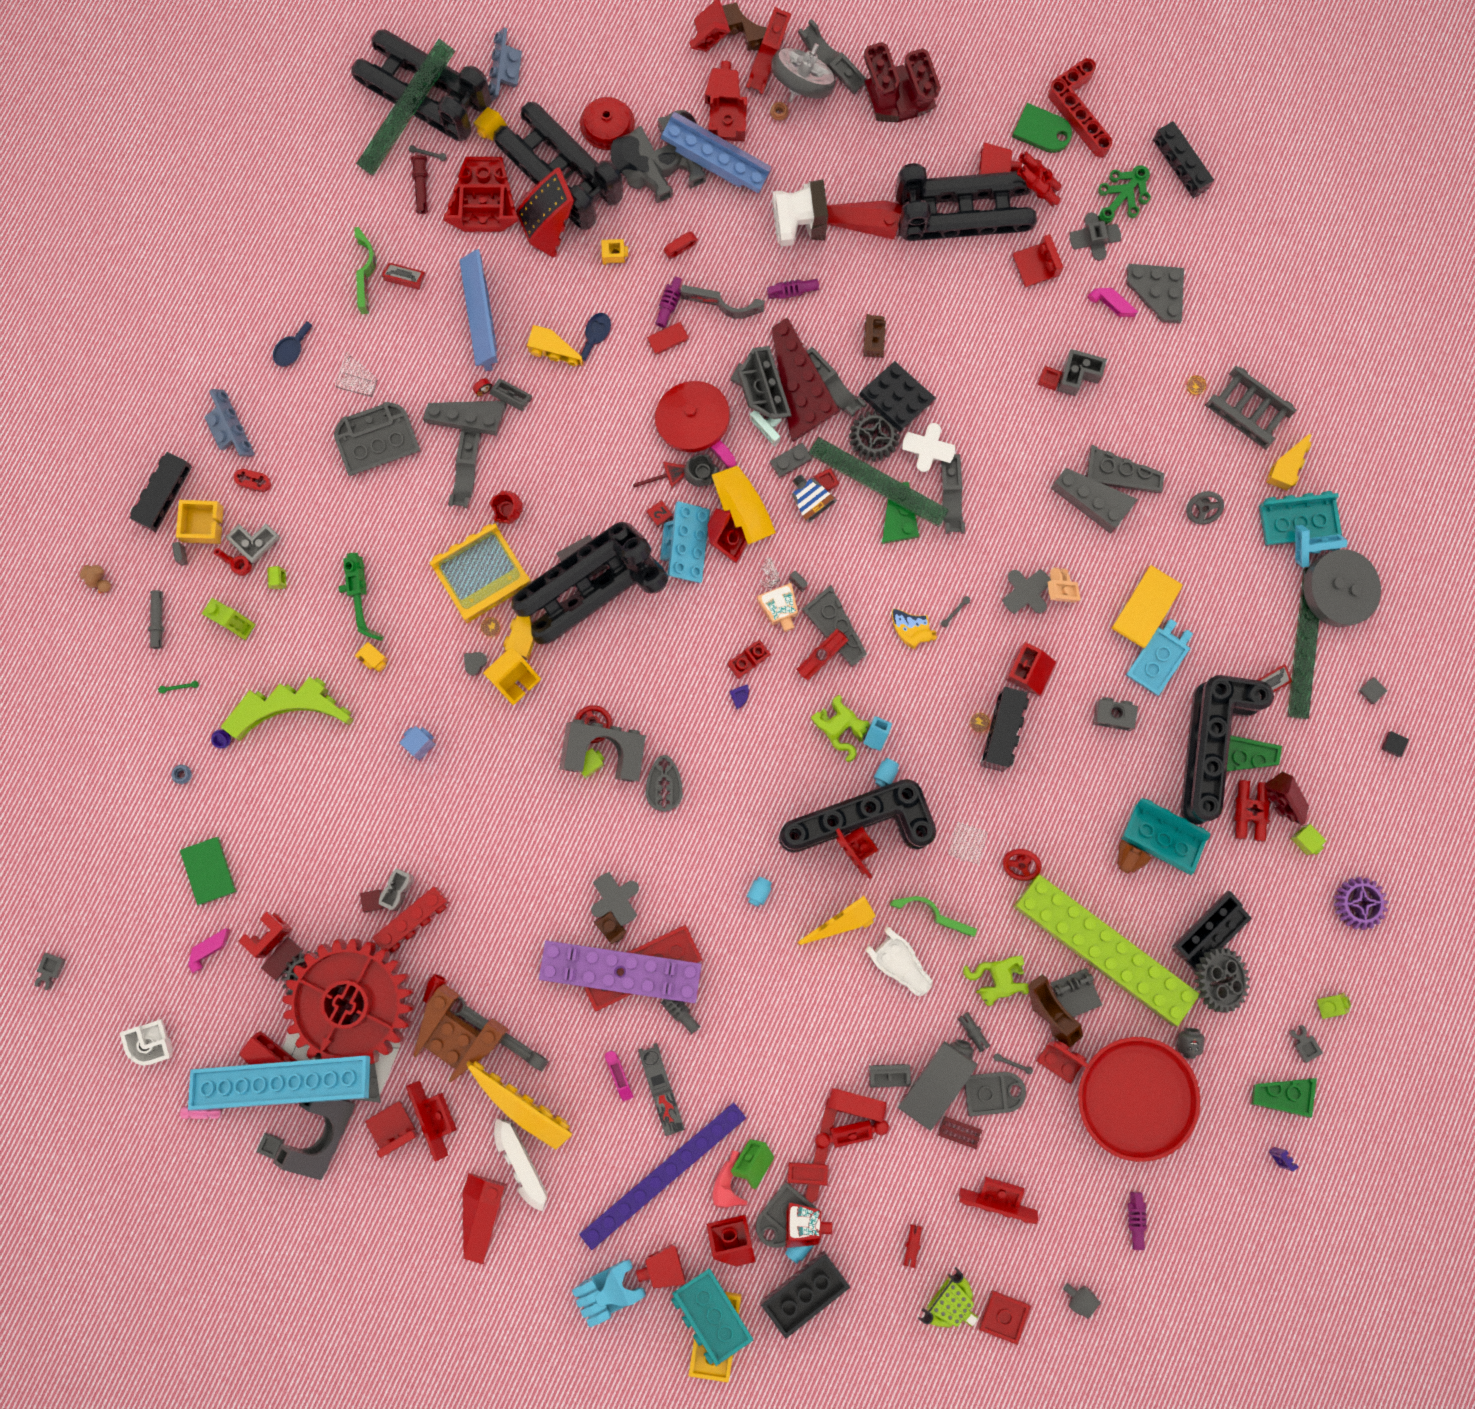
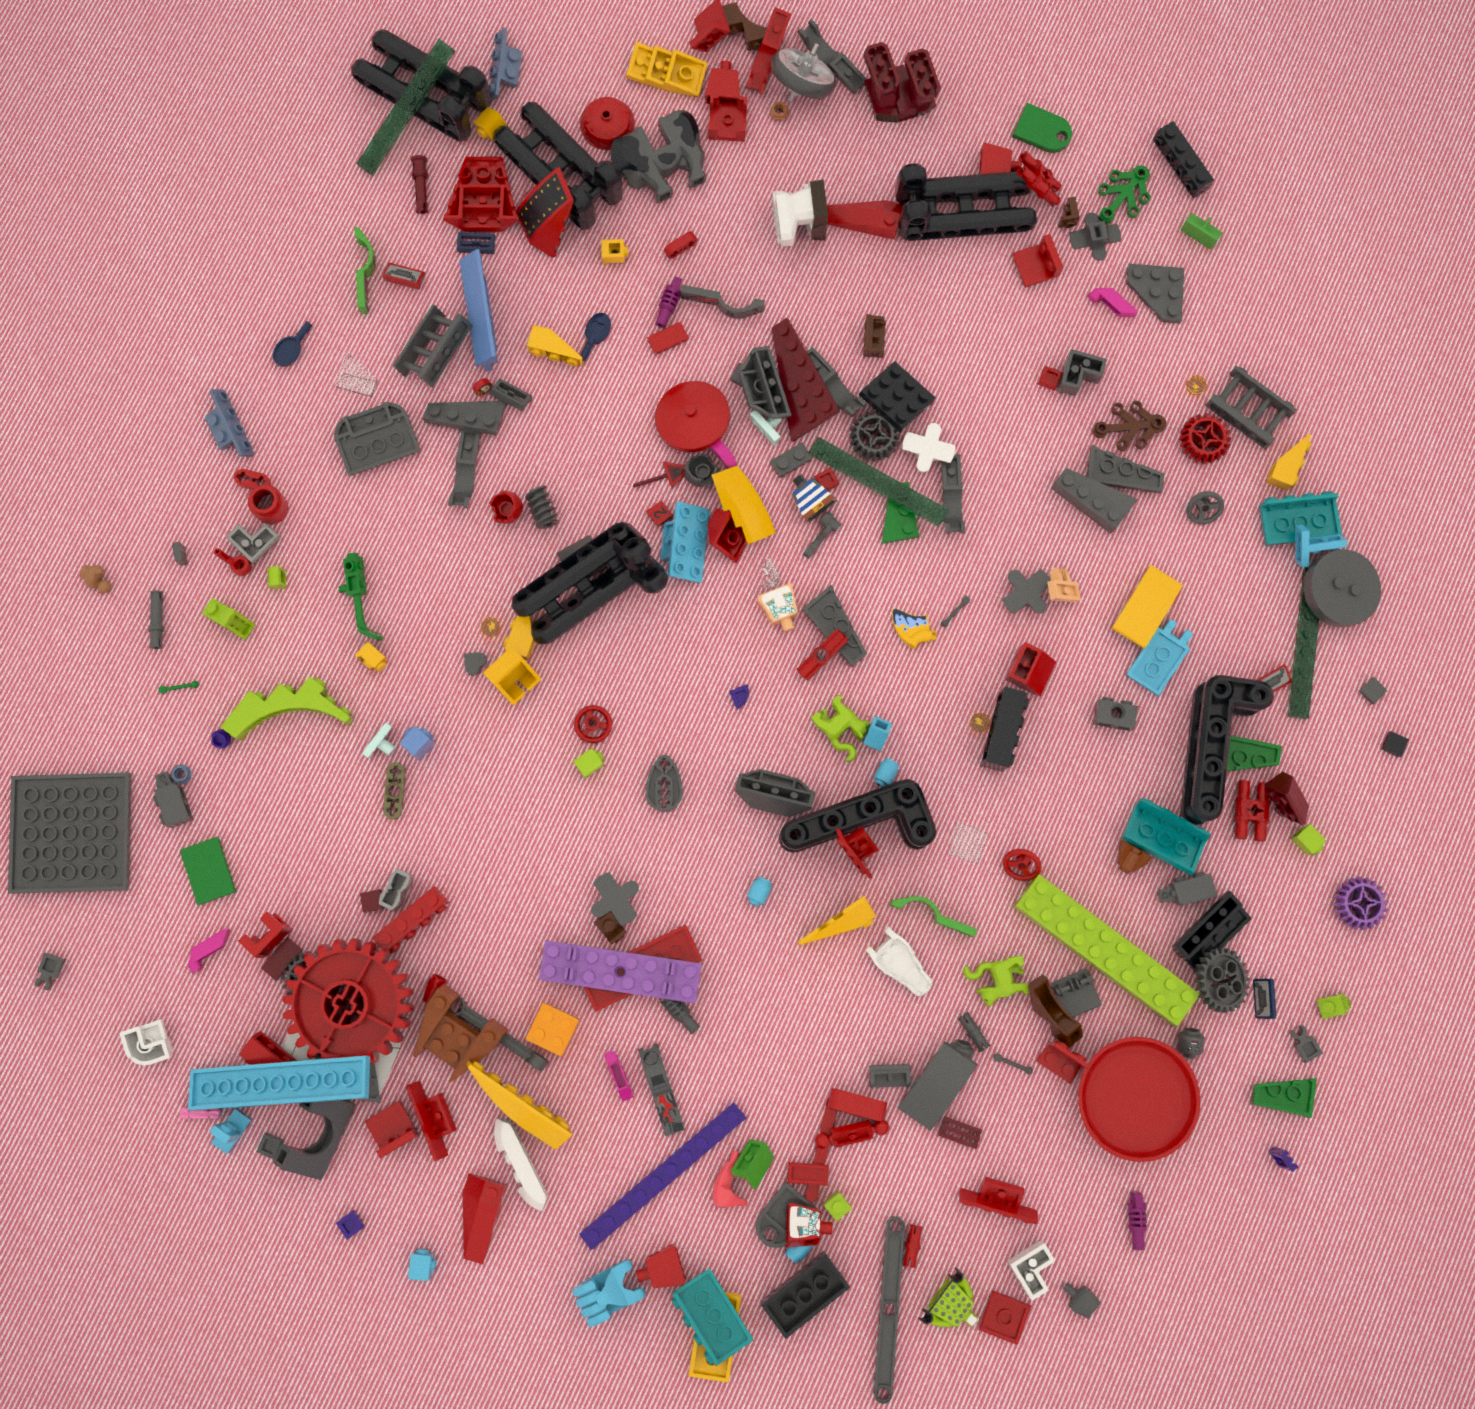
black brick [130,452,192,533] -> none
yellow piece [176,500,224,544] -> none
dark grey hinge [409,145,447,161] -> none
clear light blue panel [429,523,531,623] -> none
dark grey arch [559,719,646,782] -> none
medium blue slope [660,111,771,193] -> none
red slope [706,1215,756,1267] -> none
red slope [727,639,771,679] -> none
magenta hinge [767,279,819,299] -> none
dark grey tile [789,571,808,592] -> none
dark grey tile [964,1072,1026,1117] -> none
red beam [1048,58,1112,158] -> none
none -> dark grey plate [8,773,131,894]
none -> dark grey hinge [153,772,194,828]
none -> medium azure bracket [210,1108,253,1154]
none -> red piece [248,485,288,525]
none -> dark purple plate [336,1210,365,1240]
none -> light aqua tile [362,722,395,758]
none -> olive beam [383,763,406,820]
none -> dark grey fence [393,304,473,388]
none -> medium azure brick [408,1248,437,1281]
none -> dark blue tile [457,232,496,254]
none -> dark grey piece [525,485,559,529]
none -> light orange piece [526,1002,581,1057]
none -> yellow slope [625,41,708,97]
none -> dark grey wedge [735,769,815,817]
none -> dark grey brick [803,511,841,559]
none -> lime brick [823,1190,852,1222]
none -> dark grey beam [873,1216,905,1404]
none -> white brick [1007,1240,1055,1301]
none -> reddish brown bracket [1058,197,1080,228]
none -> reddish brown plant [1092,401,1166,451]
none -> dark grey hinge [1157,871,1217,906]
none -> red gear [1179,413,1231,464]
none -> bright green panel [1181,213,1223,250]
none -> slope [1253,979,1276,1019]

